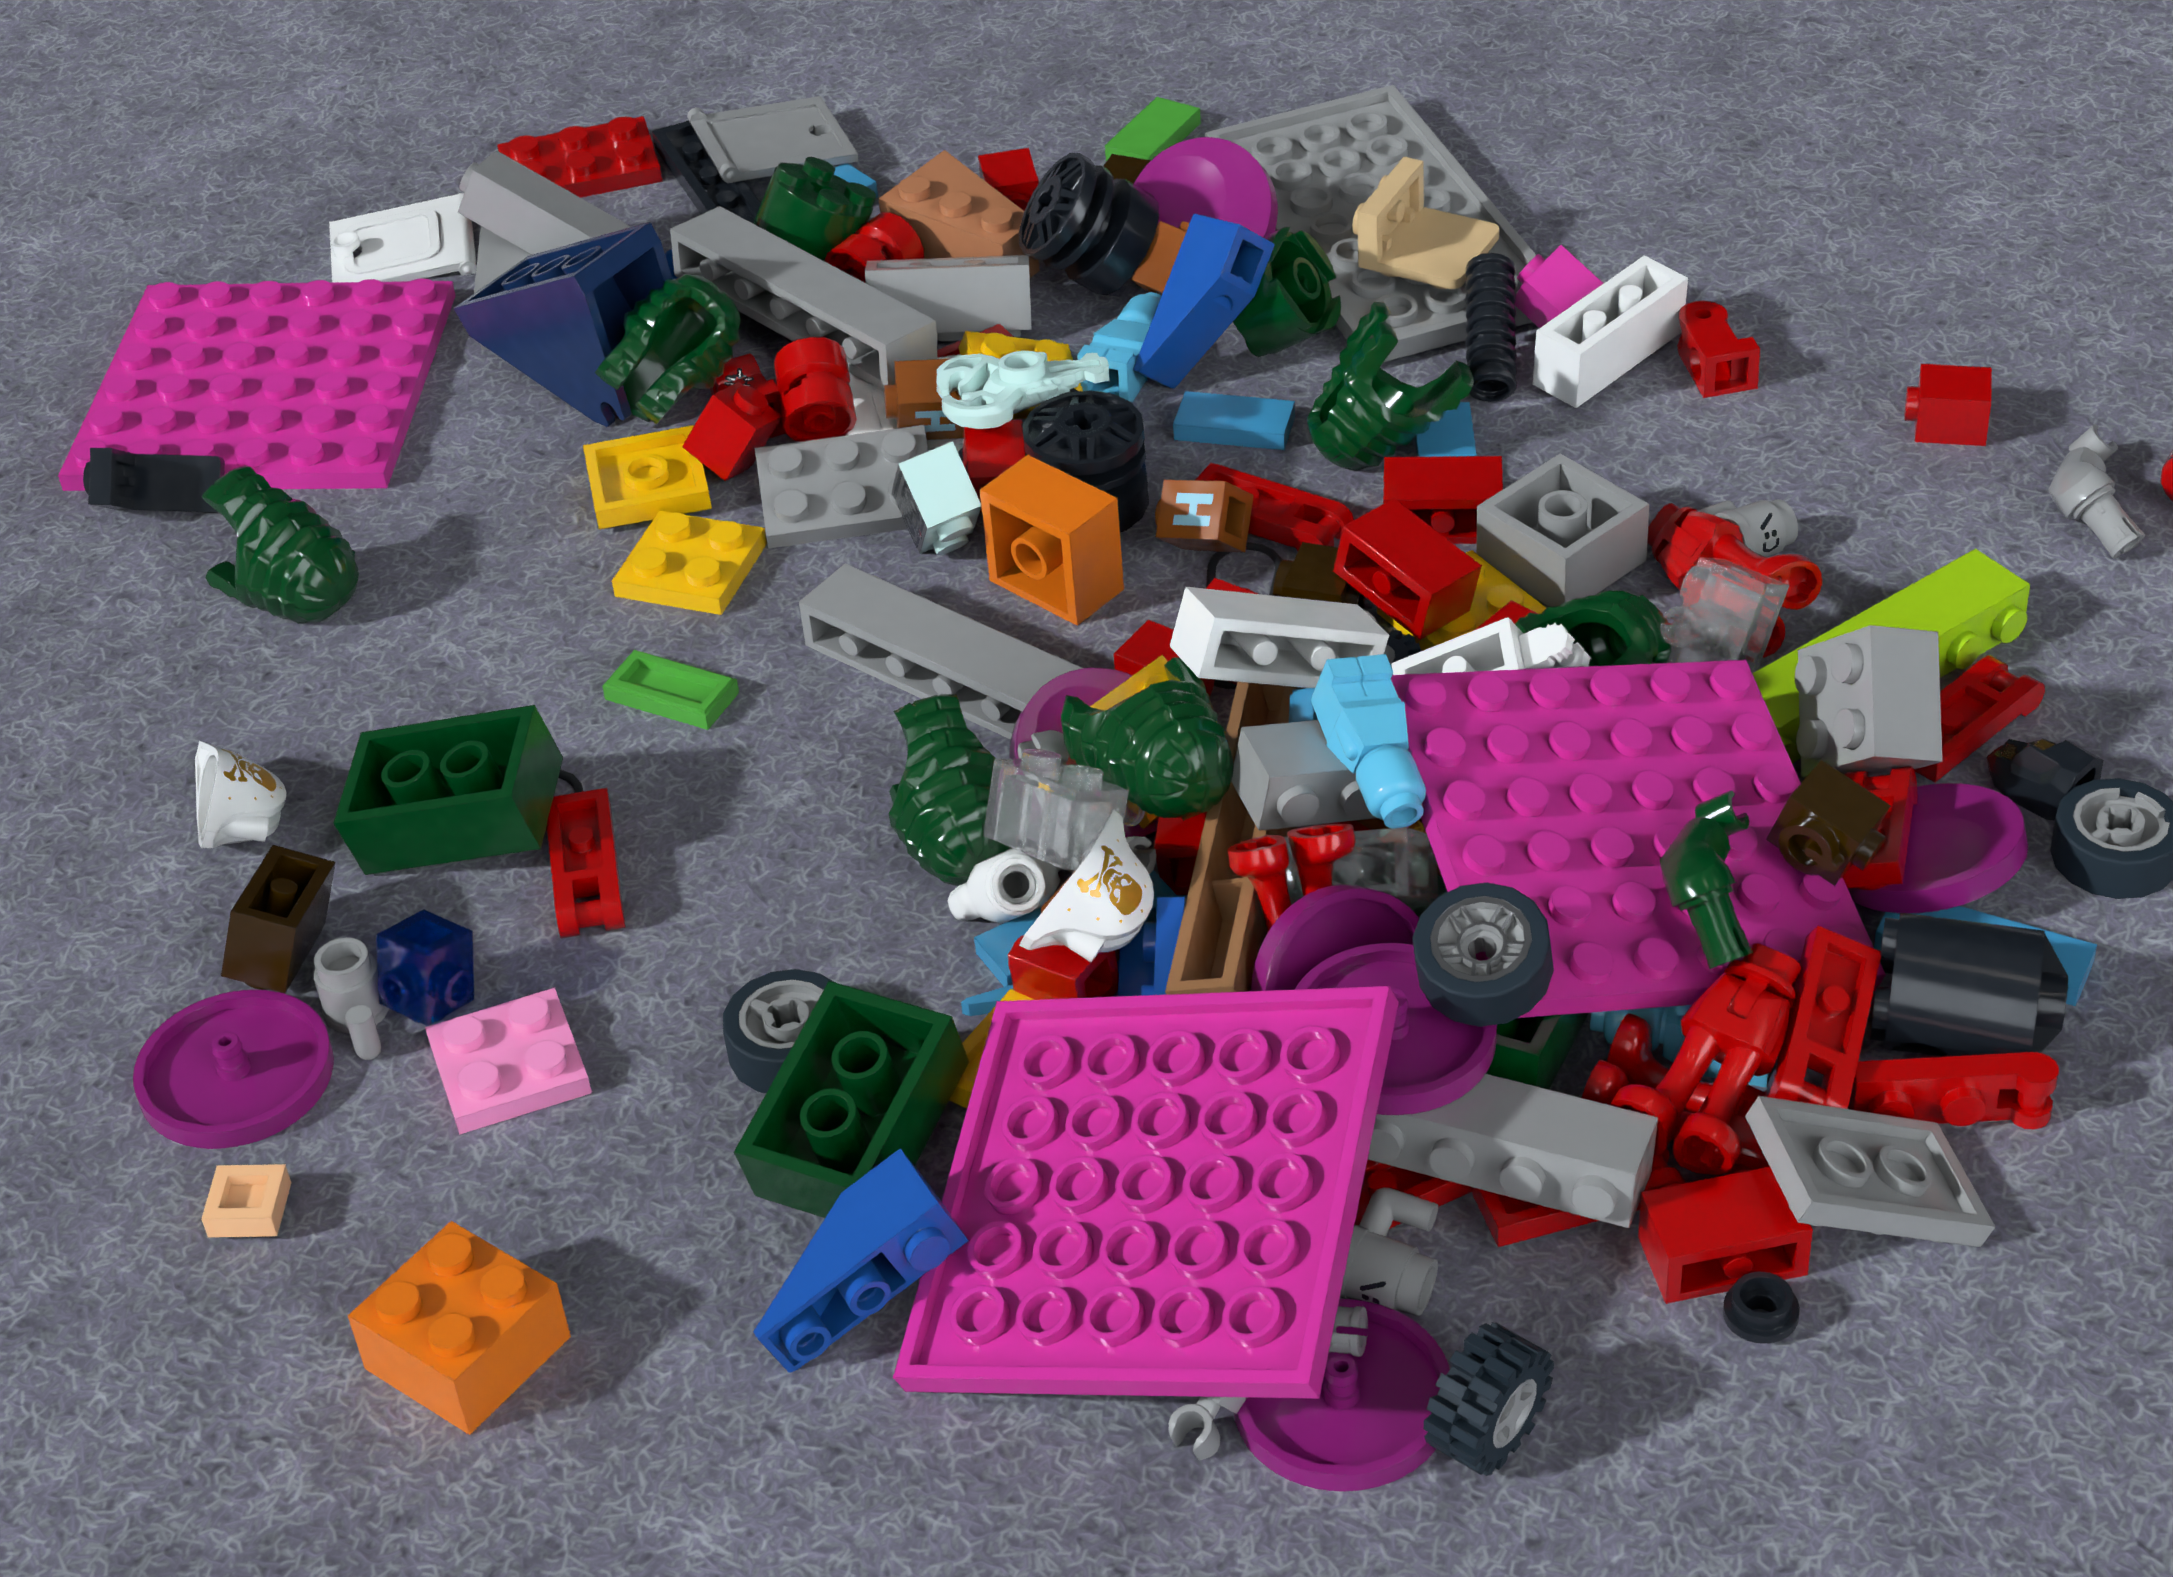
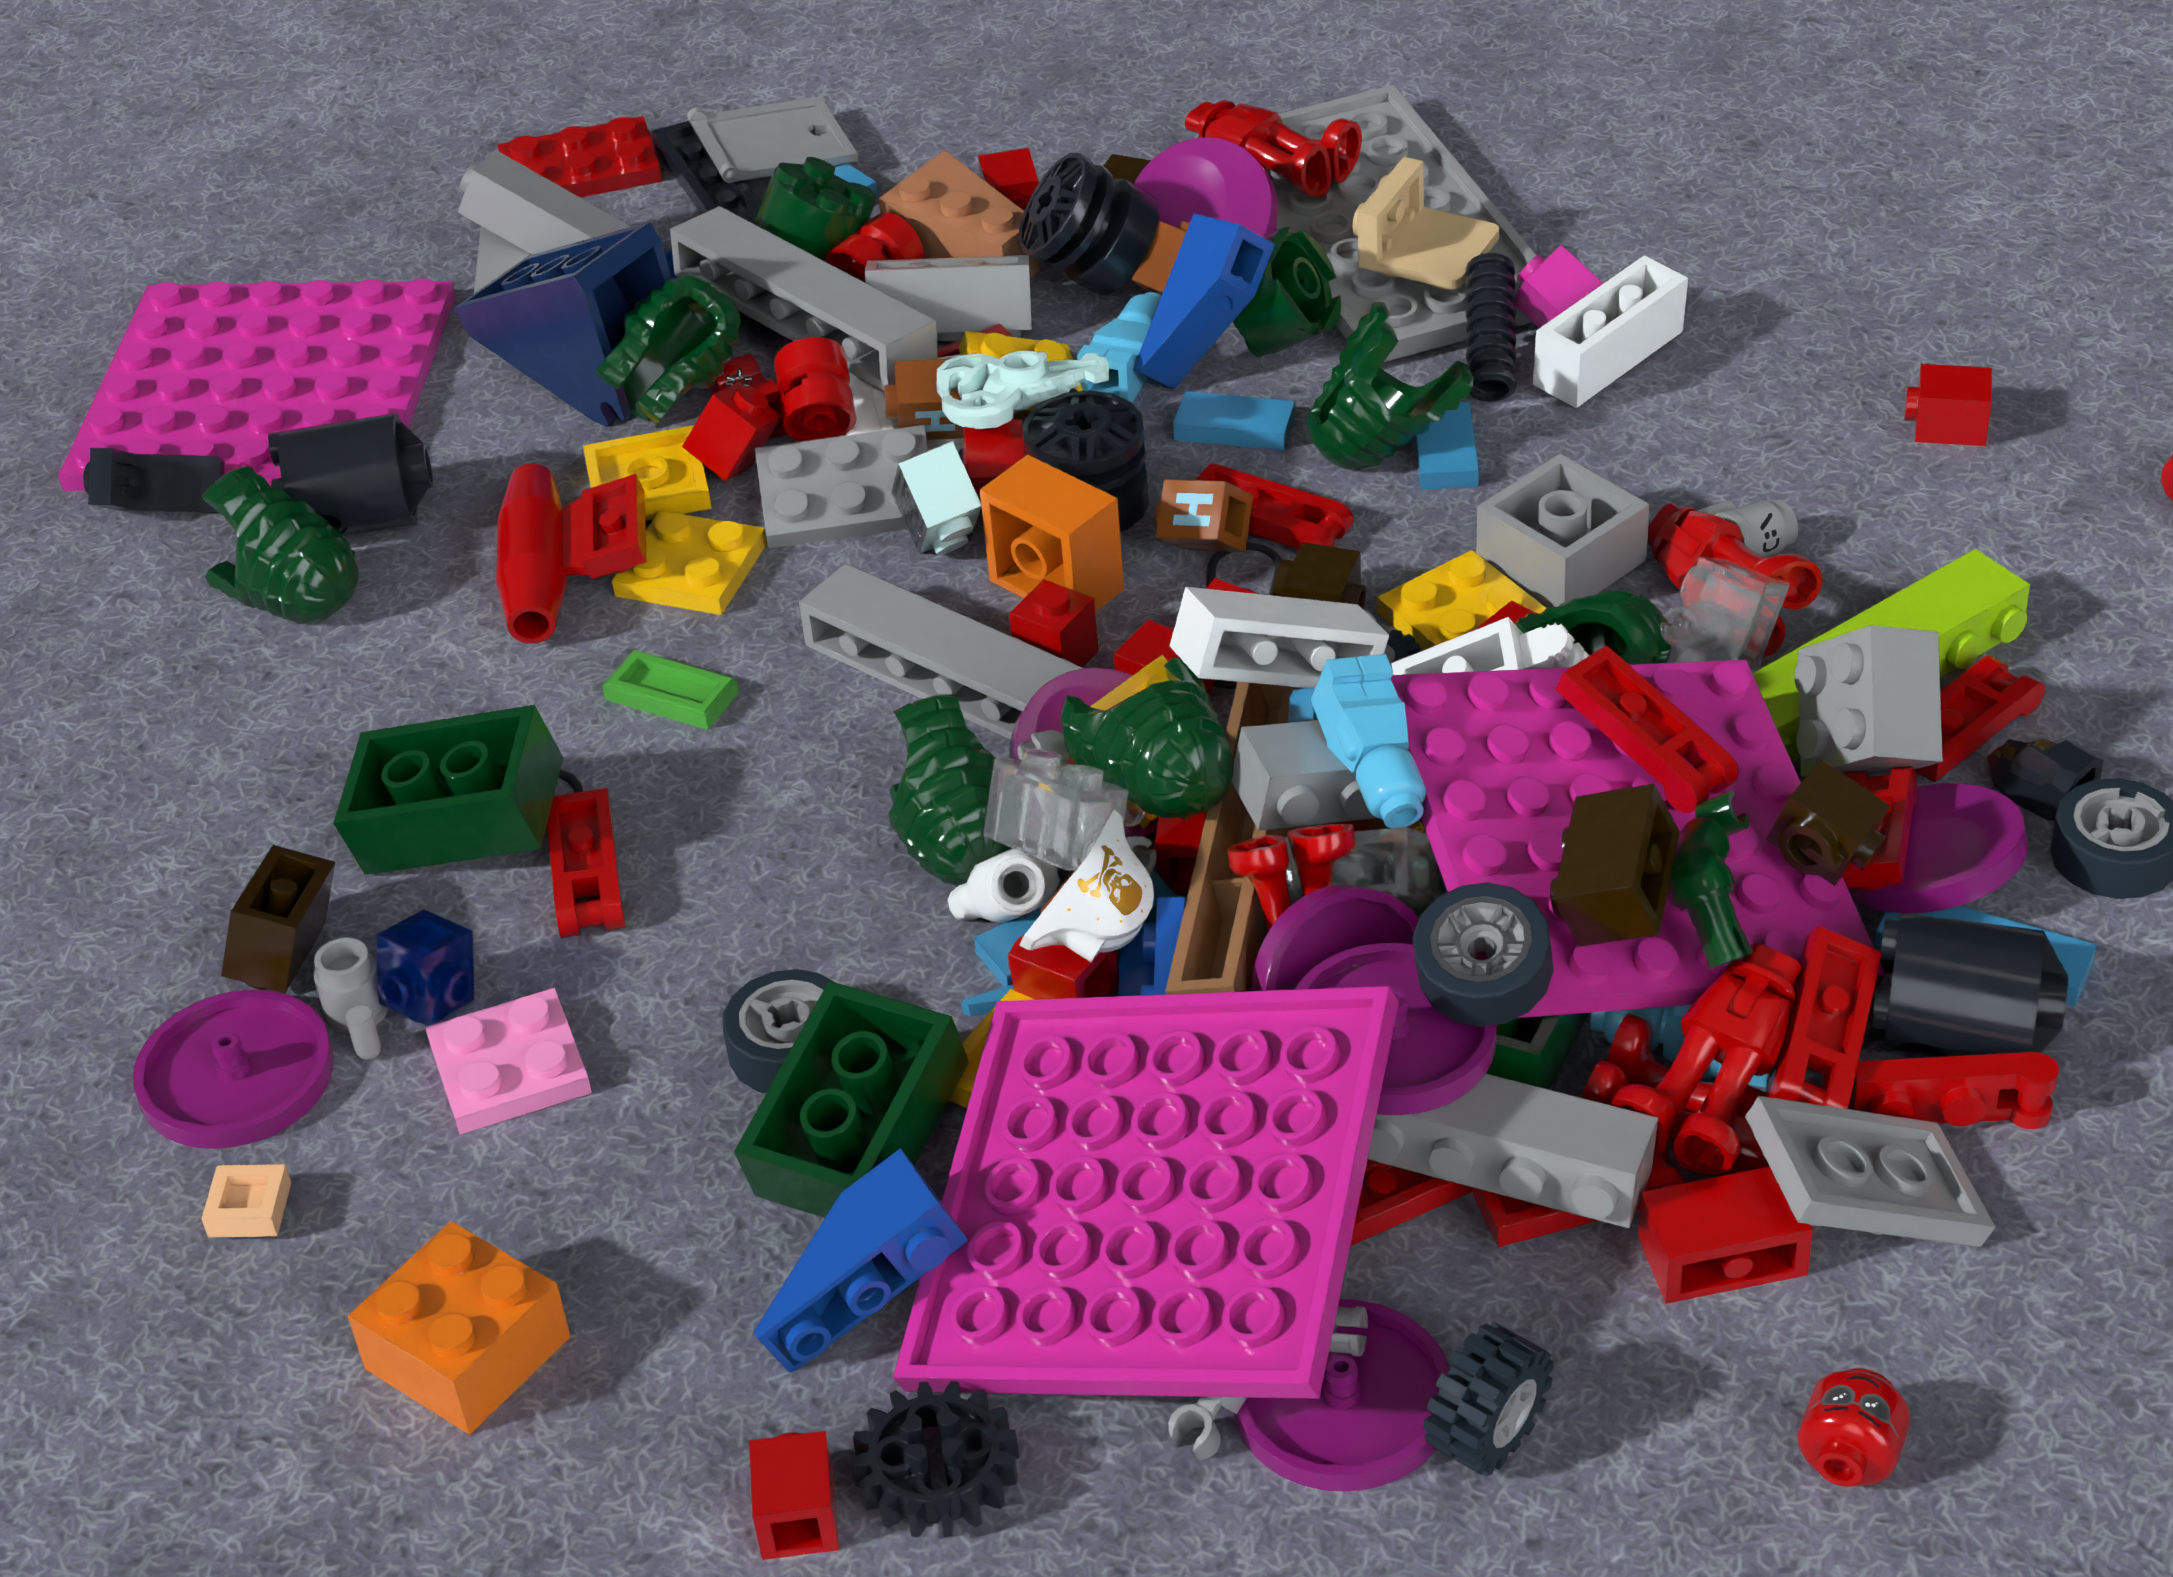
white hat [195,741,287,848] -> none
white container [329,193,477,283] -> none
bright green tile [1105,97,1201,161] -> none
red brick [1333,498,1482,640] -> none
light grey piece [1340,1187,1438,1316] -> none
red brick [1383,456,1503,544] -> none
red leg [1677,301,1760,398] -> none
black plate [1723,1272,1800,1344] -> none
light grey arm [2048,424,2146,559] -> none
none -> black cylinder [268,413,433,536]
none -> red plate [496,463,647,644]
none -> red brick [749,1431,839,1560]
none -> black gear [851,1381,1019,1538]
none -> red brick [1009,579,1099,668]
none -> red piece [1185,100,1362,197]
none -> dark brown brick [1550,783,1680,947]
none -> red plate [1555,645,1739,814]
none -> red head [1797,1368,1910,1487]

